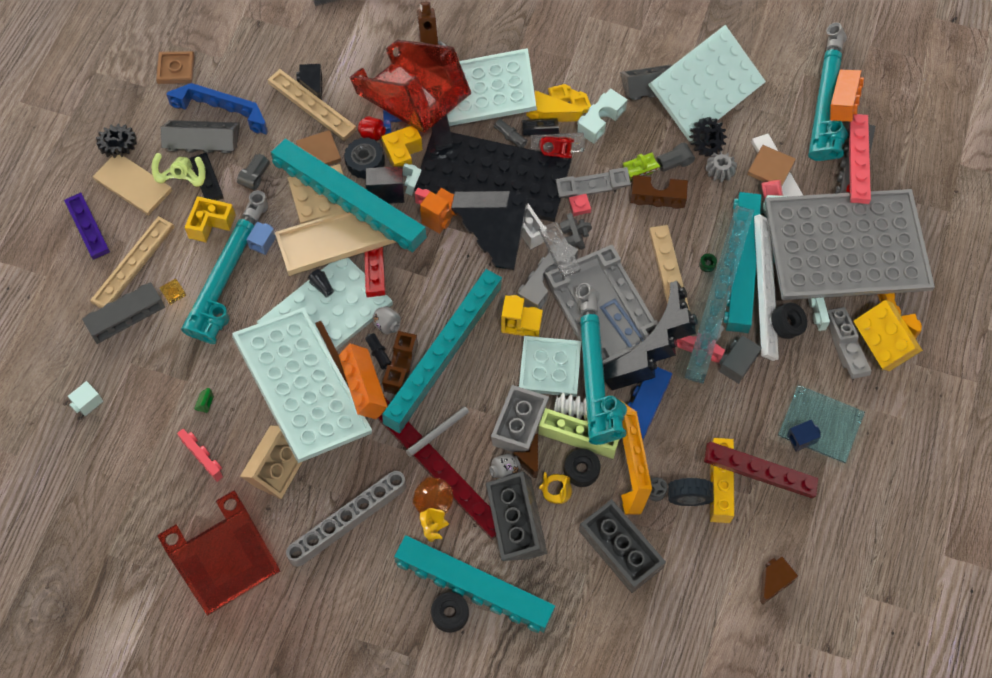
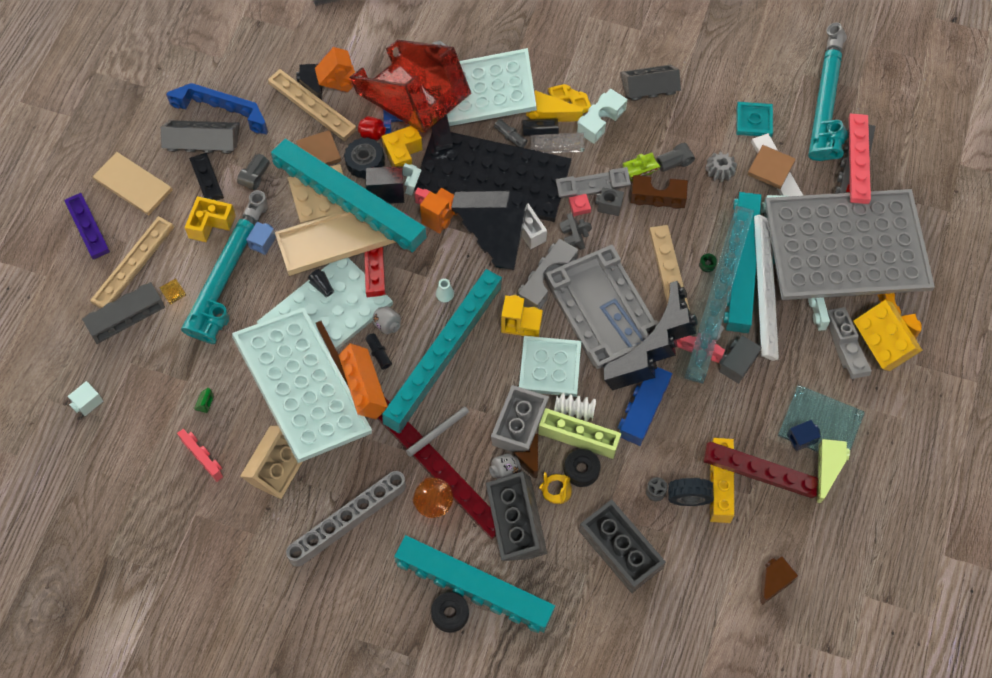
black gear [96,123,137,158] -> none
yellowish green piece [151,153,206,187] -> none
medium nougat tile [156,51,195,84] -> none
clear red windscreen [157,490,281,616] -> none
reddish brown arch [382,331,418,394] -> none
reddish brown torso [417,1,438,47] -> none
yellow piece [420,508,449,542] -> none
red piece [539,136,574,158] -> none
clear plate [539,221,581,278] -> none
teal piece [576,283,627,445] -> none
light orange slope [619,399,652,515] -> none
light aqua plate [648,25,766,142] -> none
black gear [689,117,727,157] -> none
coral tile [761,180,783,201] -> none
black tyre [771,303,807,339] -> none
orange brick [830,70,864,122] -> none
none -> orange brick [315,47,357,92]
none -> light aqua cone [436,279,454,302]
none -> dark grey brick [595,187,624,216]
none -> teal tile [736,102,773,137]
none -> yellowish green slope [817,439,850,503]

